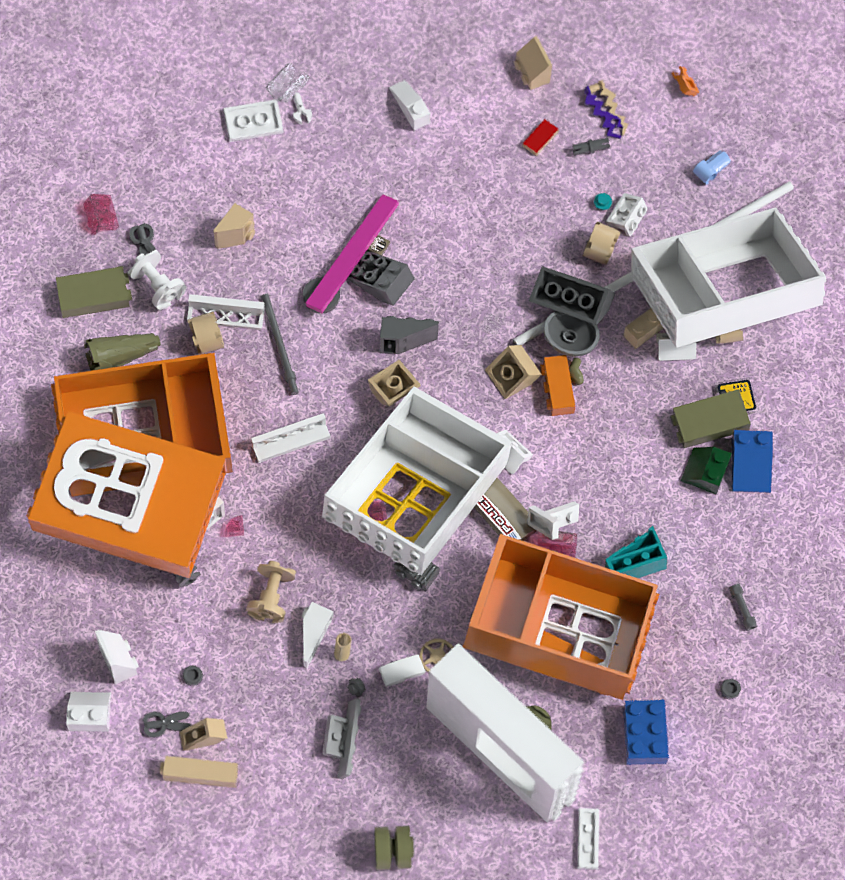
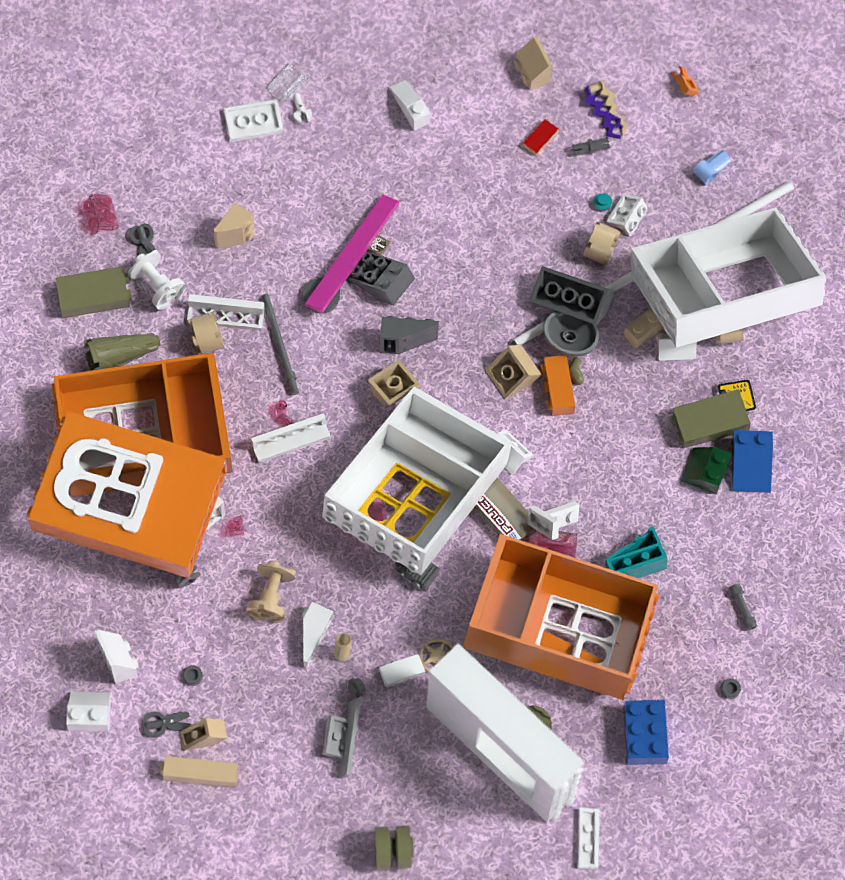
none -> clear pink arm [274,400,294,426]

